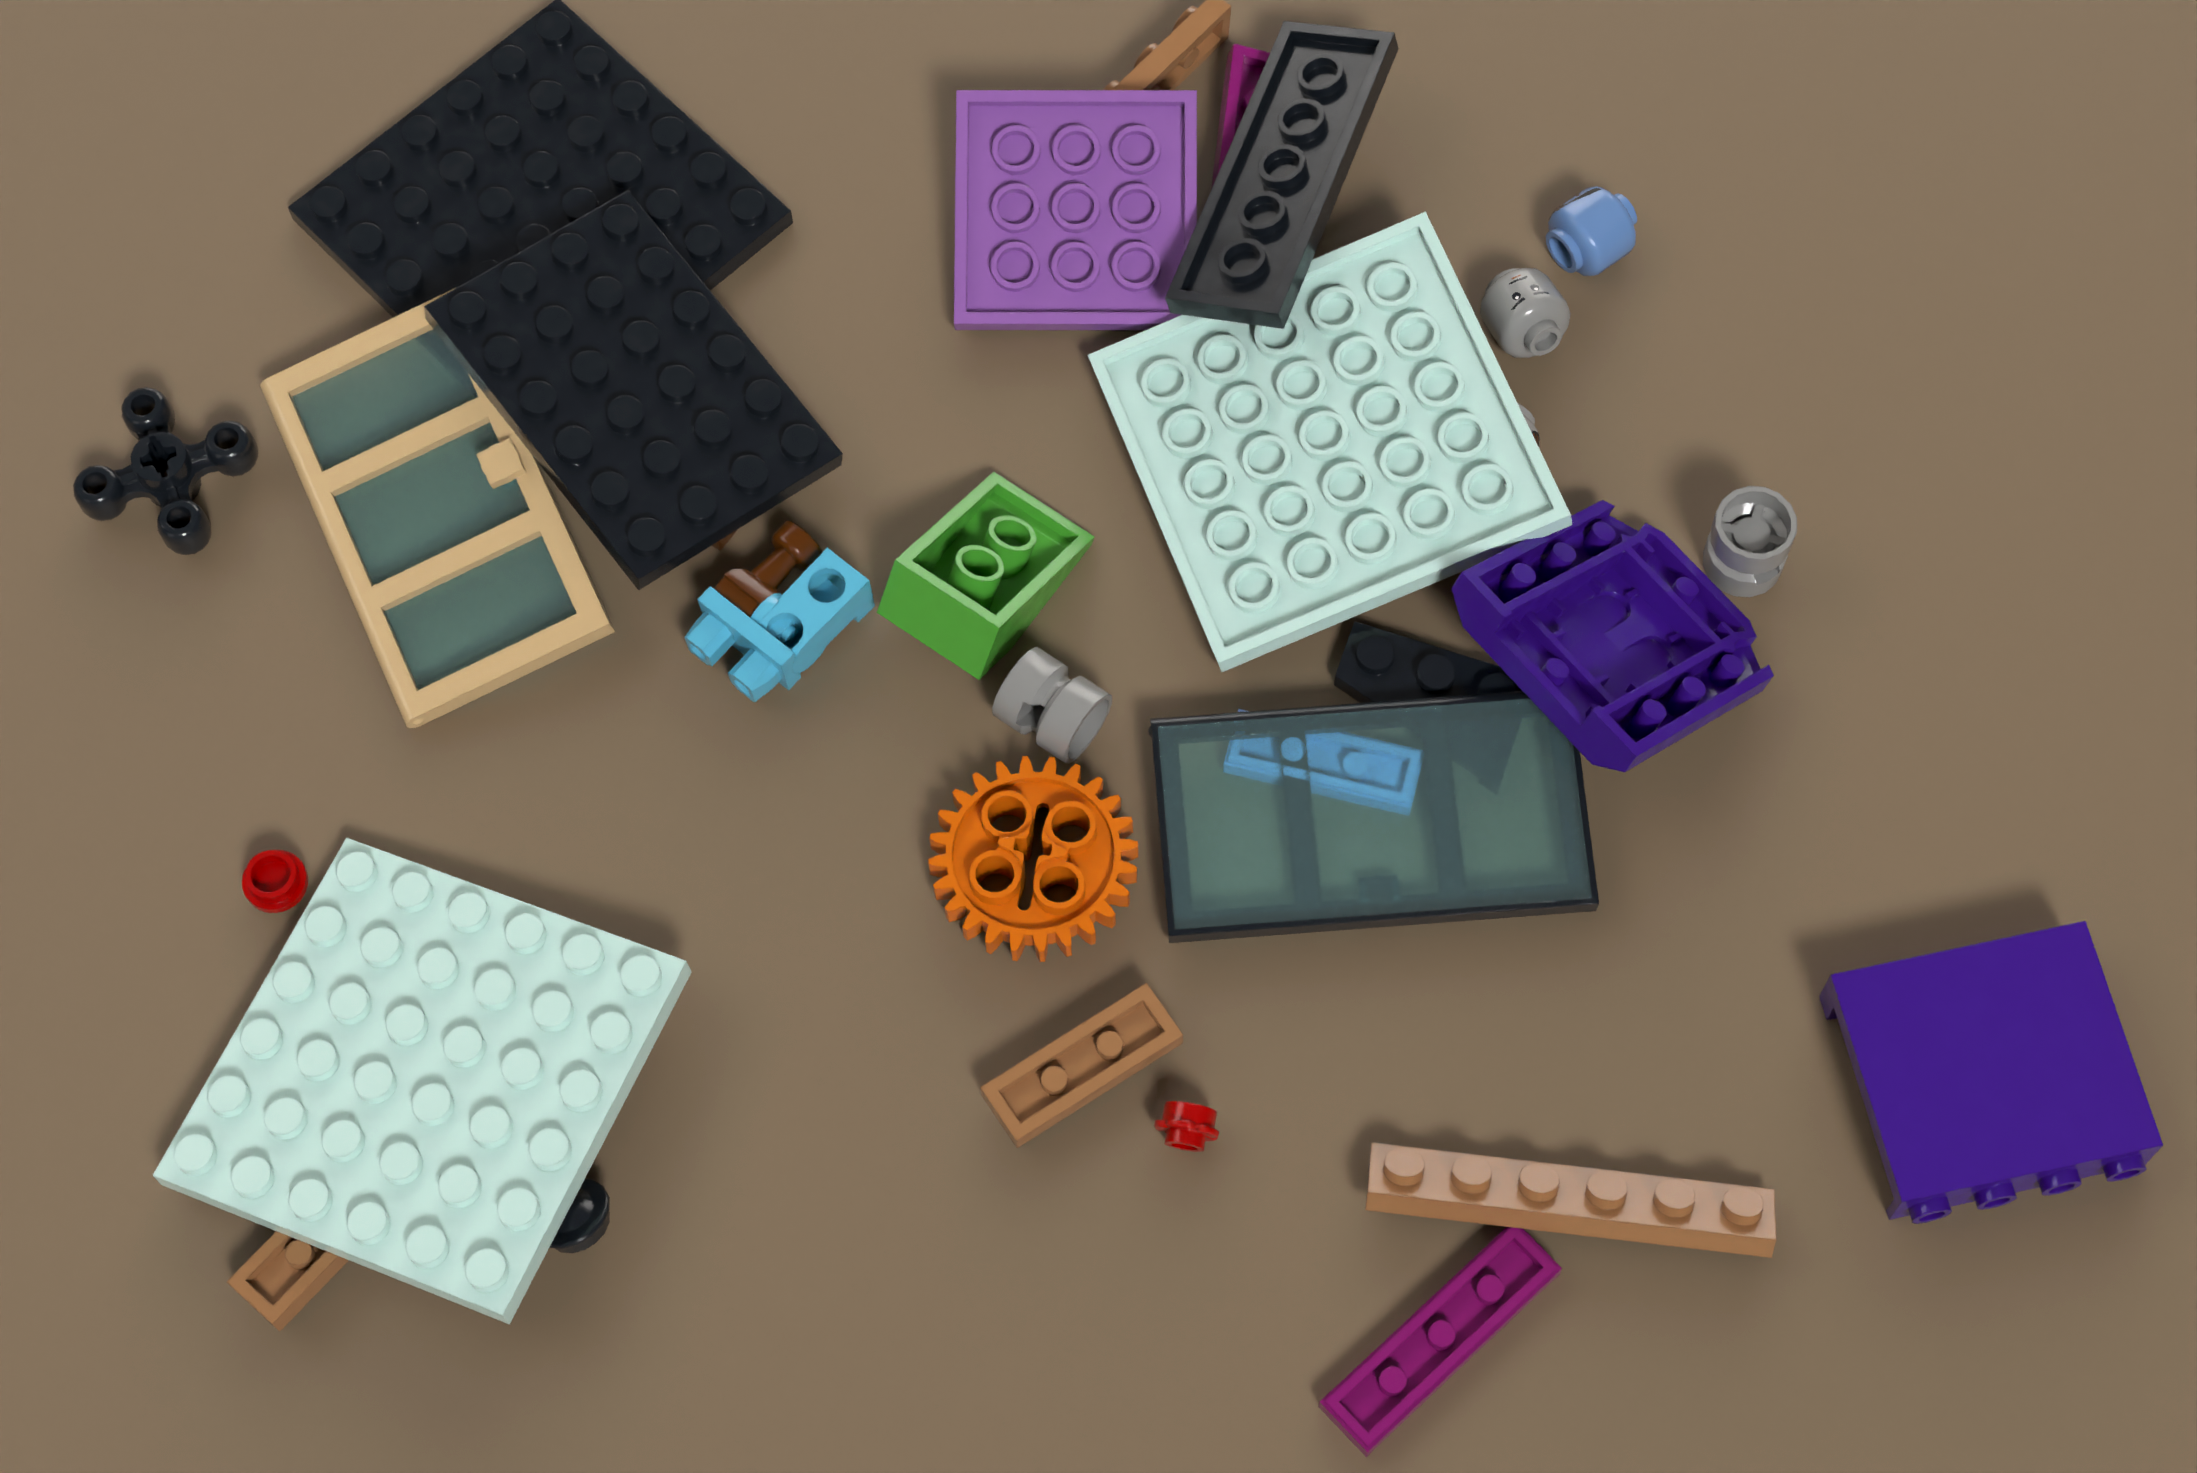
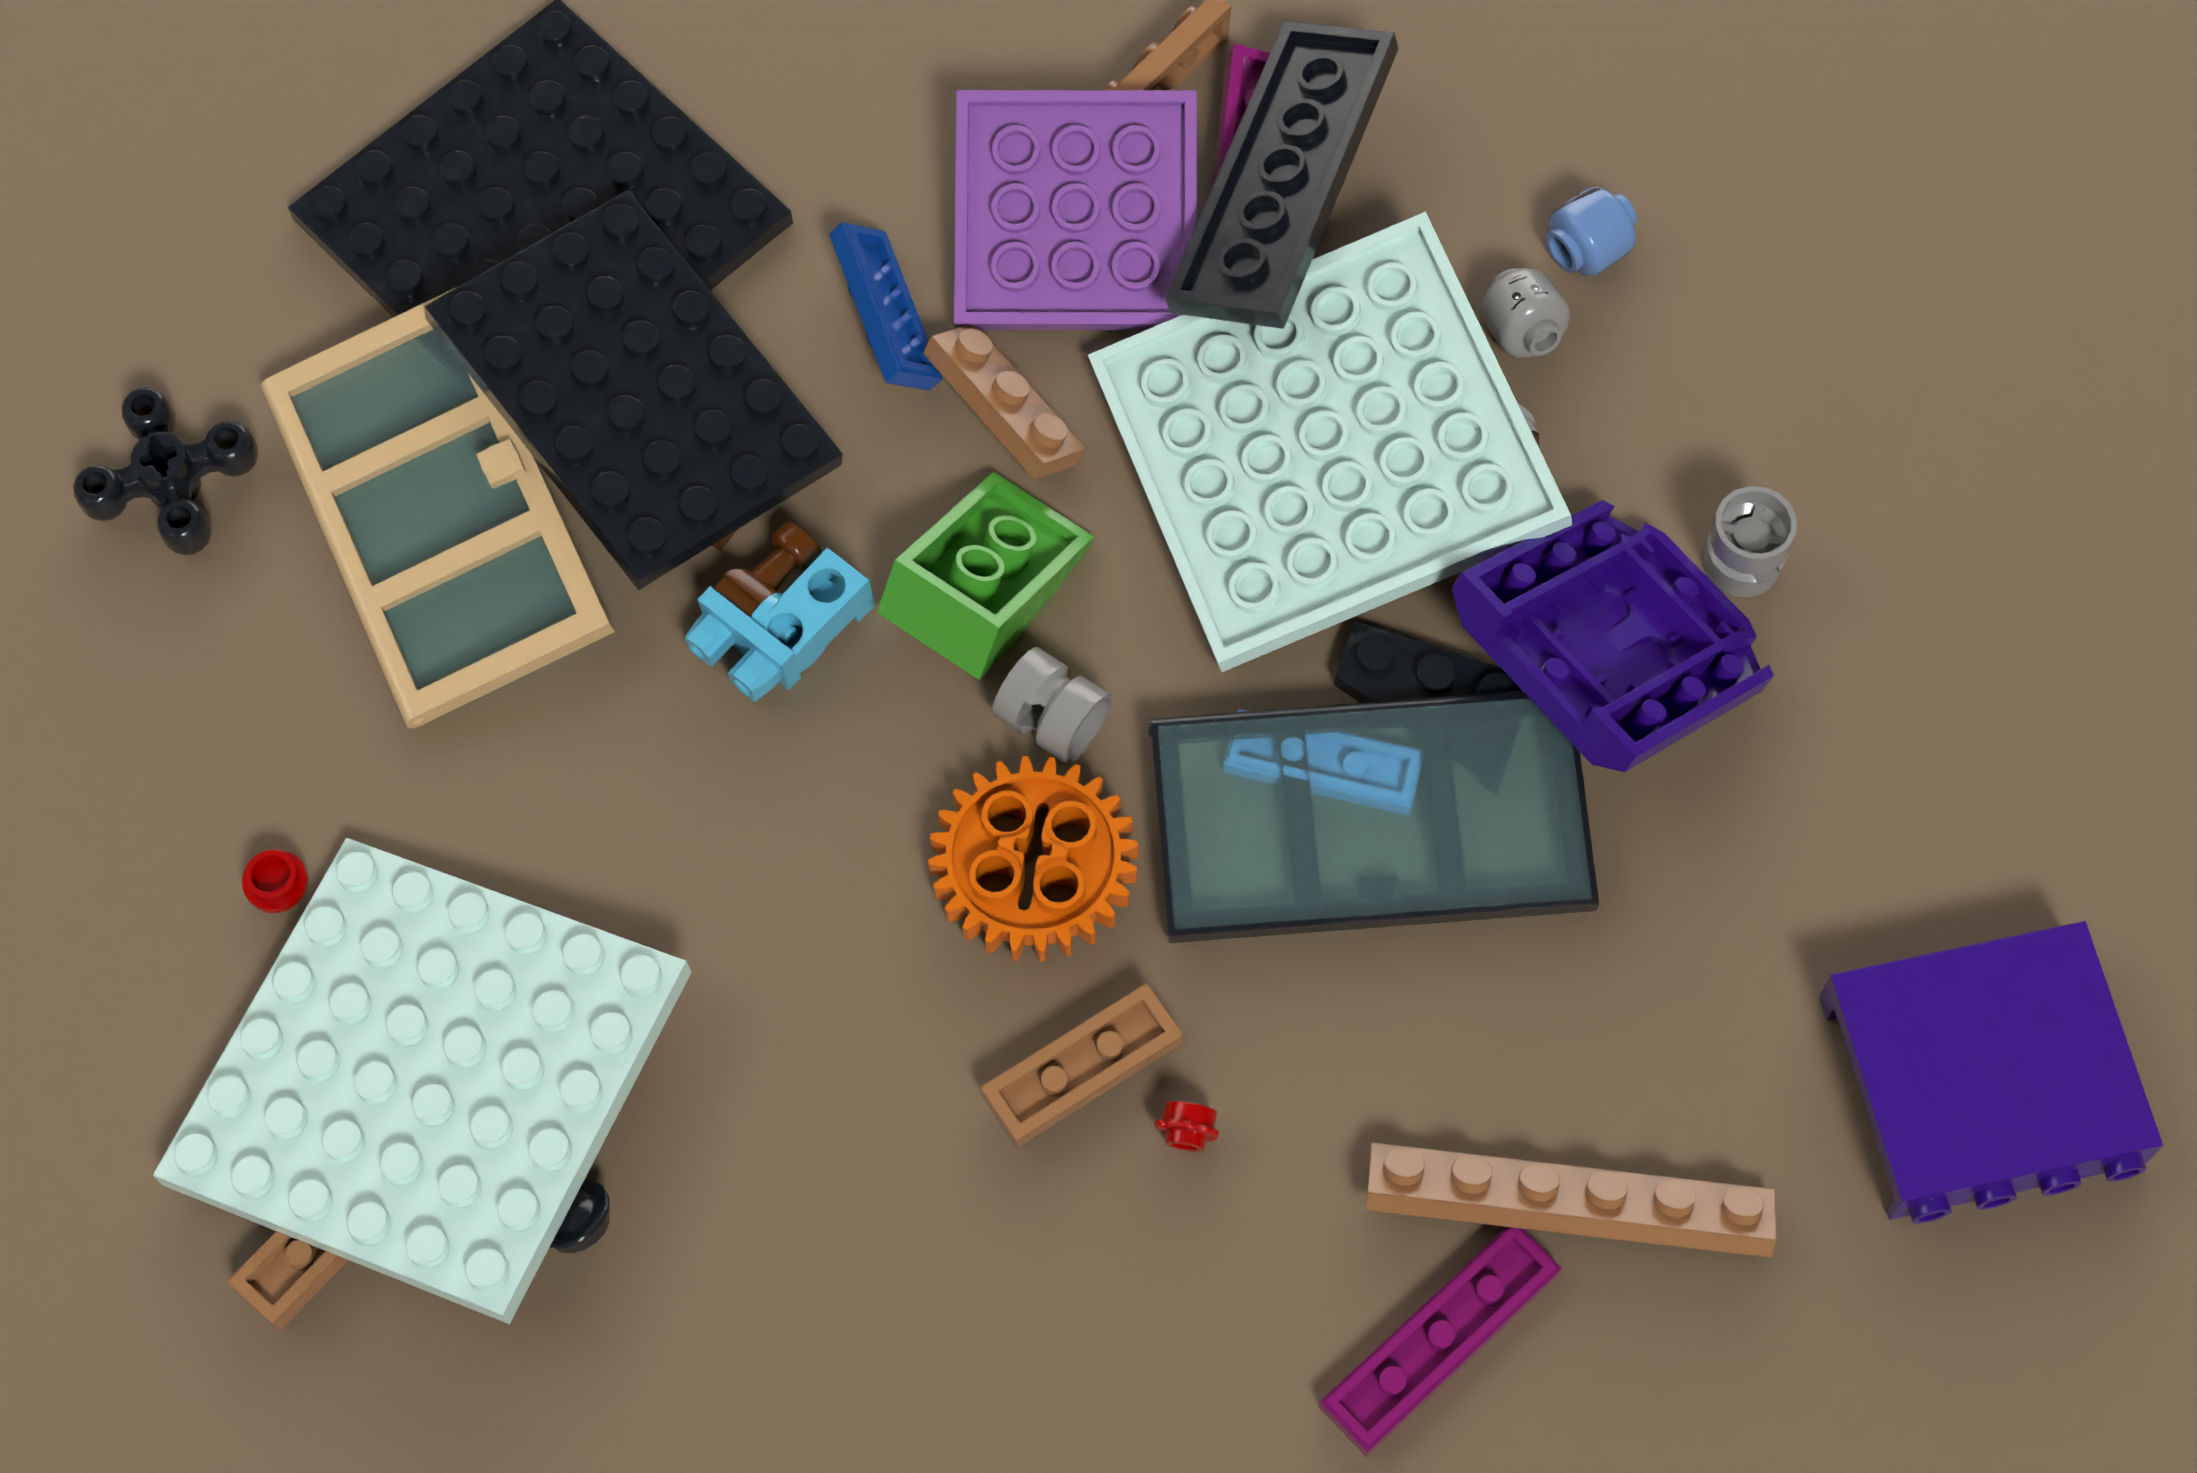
none -> blue plate [829,222,943,391]
none -> medium nougat plate [923,325,1086,480]

